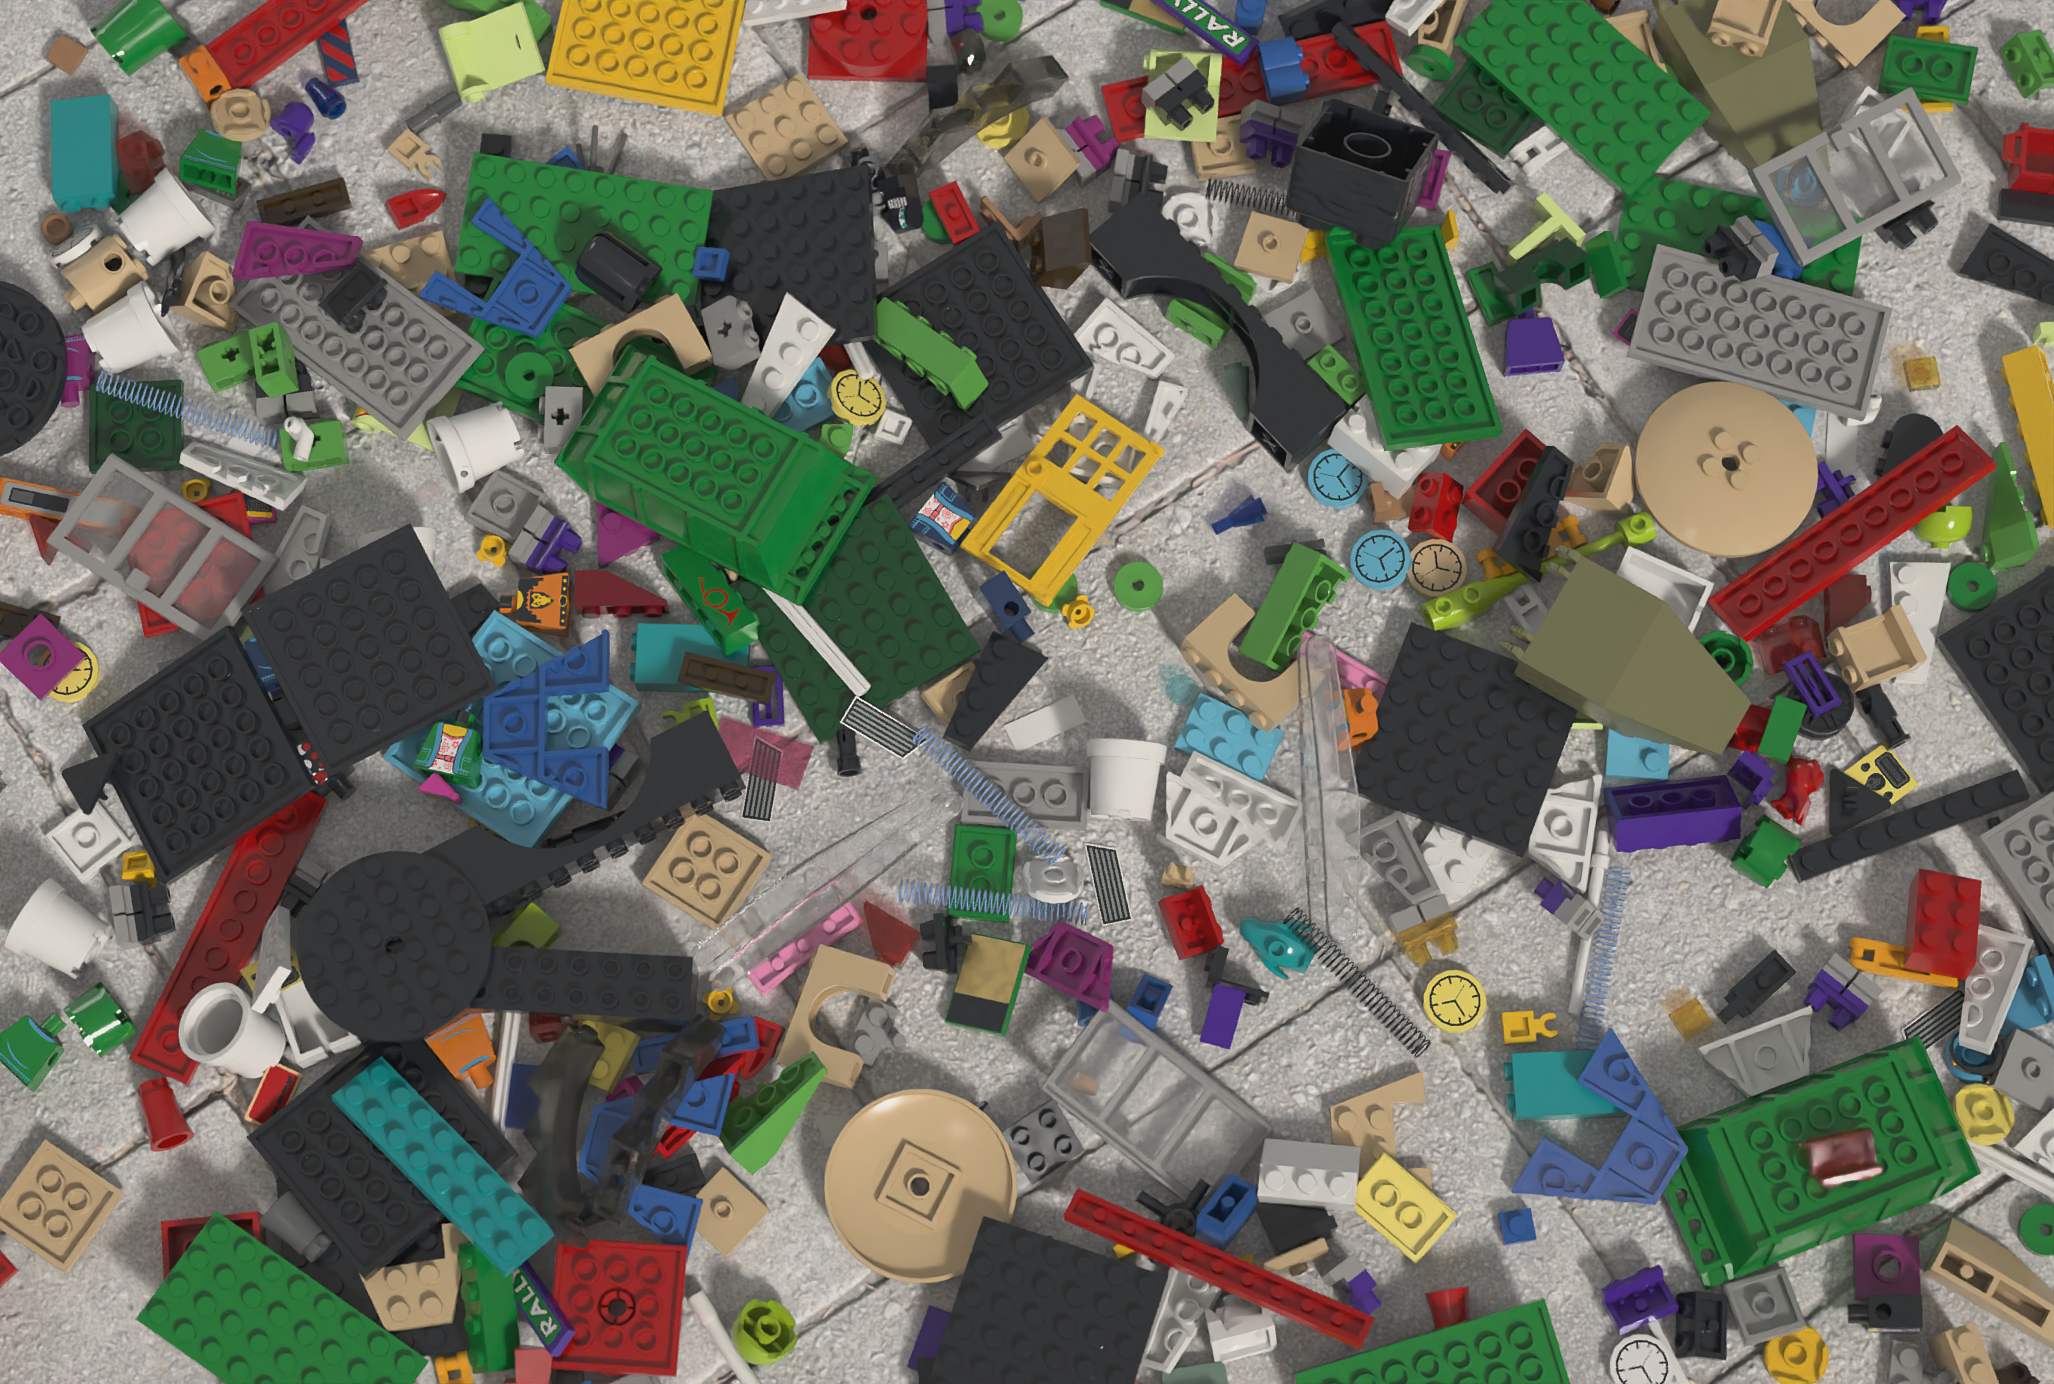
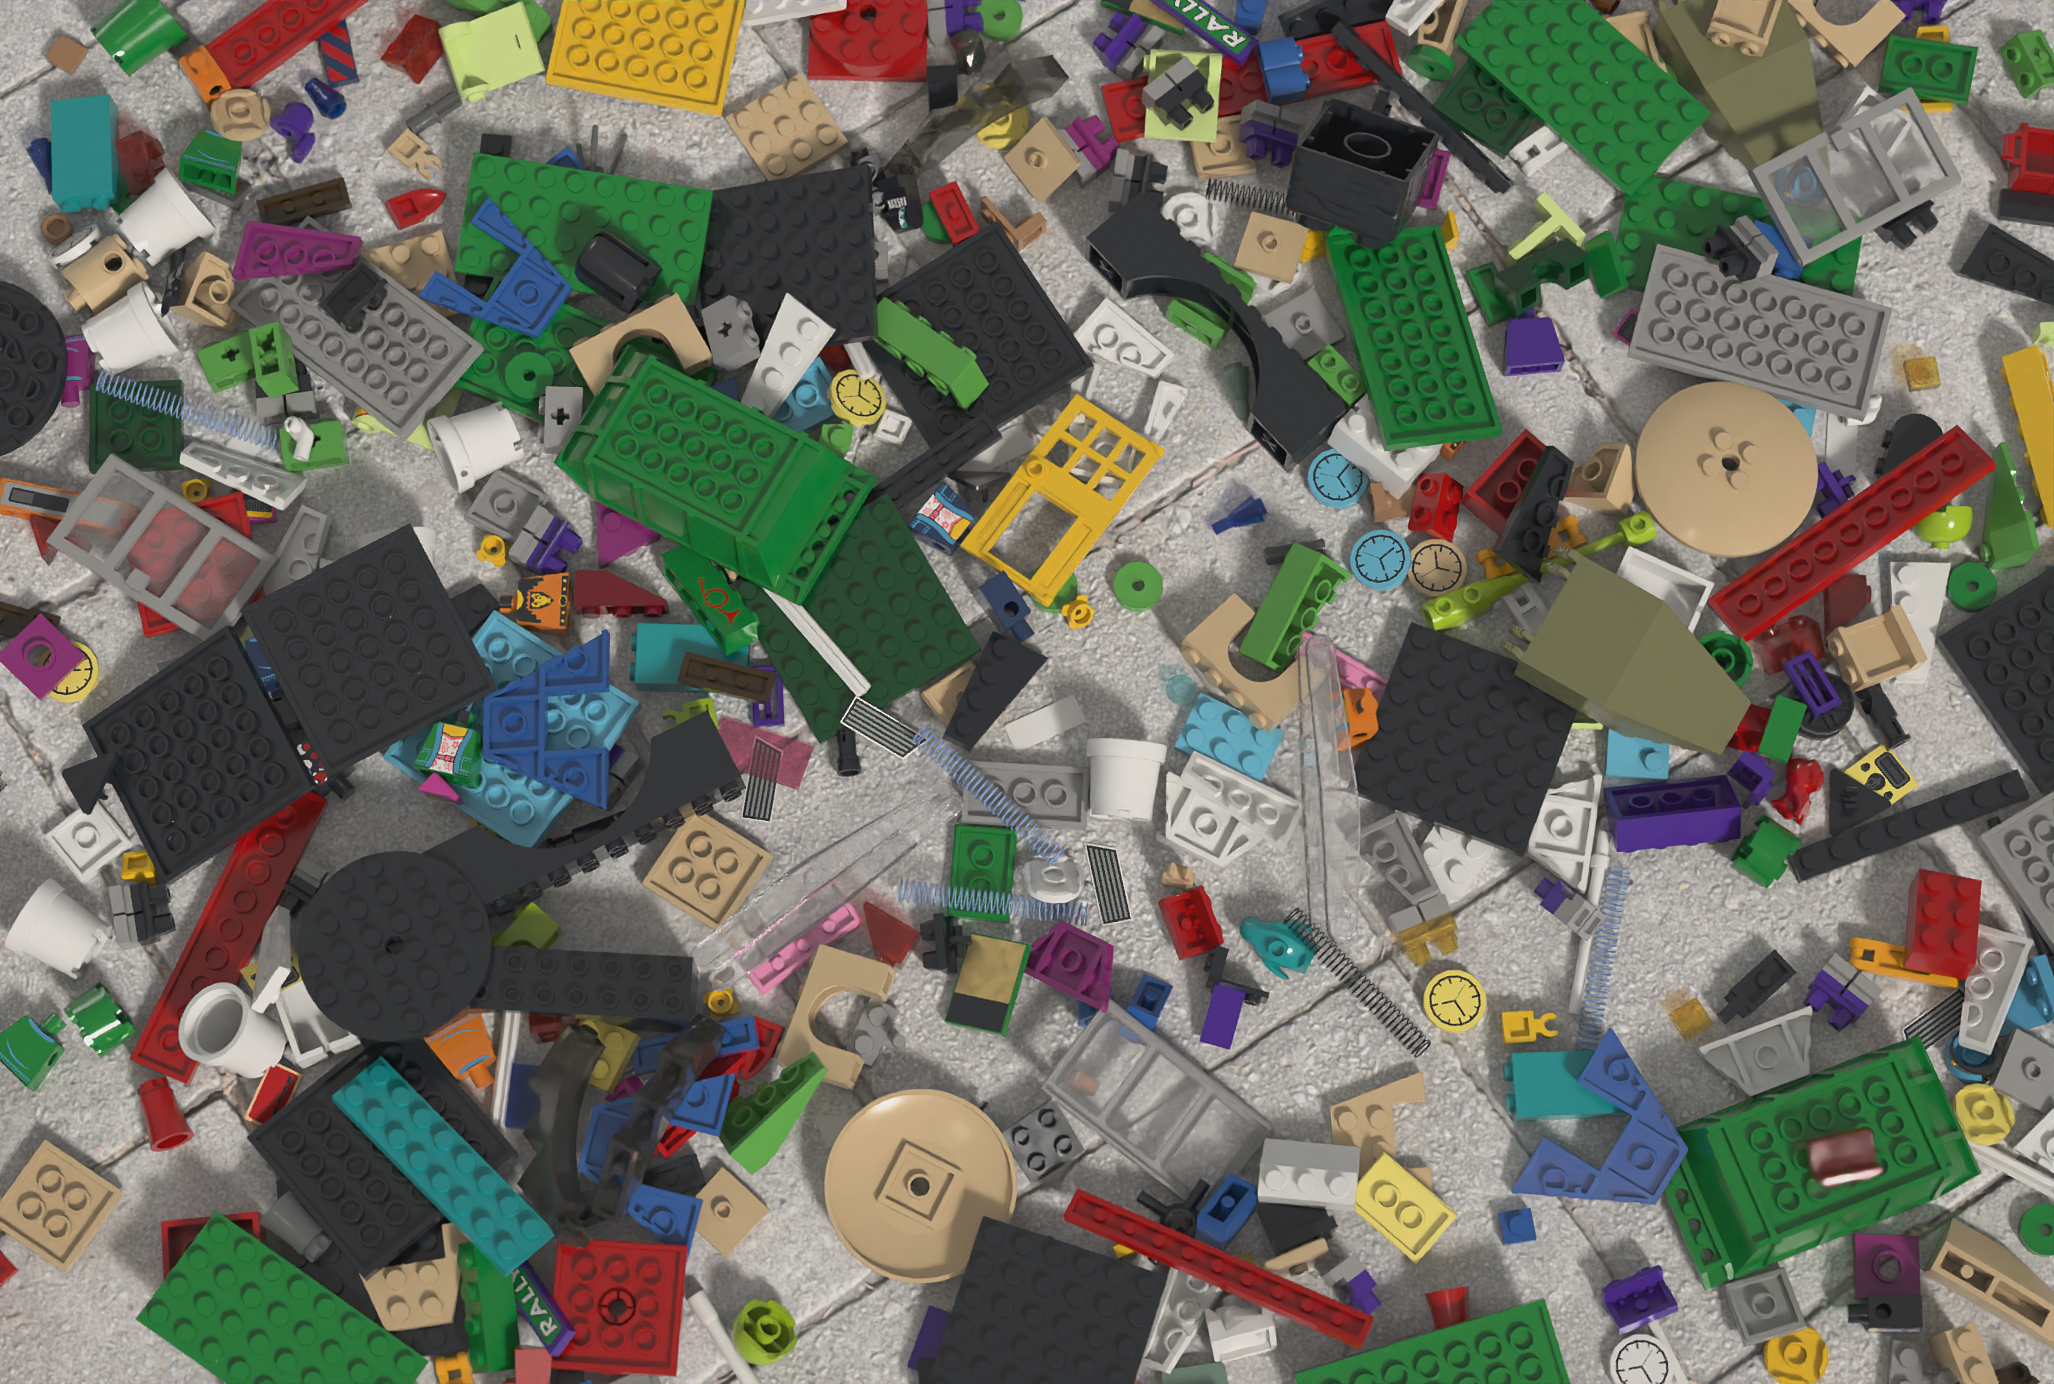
blue plate [692,247,730,282] -> none
dark brown slope [1028,208,1092,290] -> none
black bracket [1674,1291,1727,1361] -> none
none -> clear blue cone [26,138,52,195]
none -> clear red bracket [380,14,444,84]
none -> hips [1093,11,1164,81]

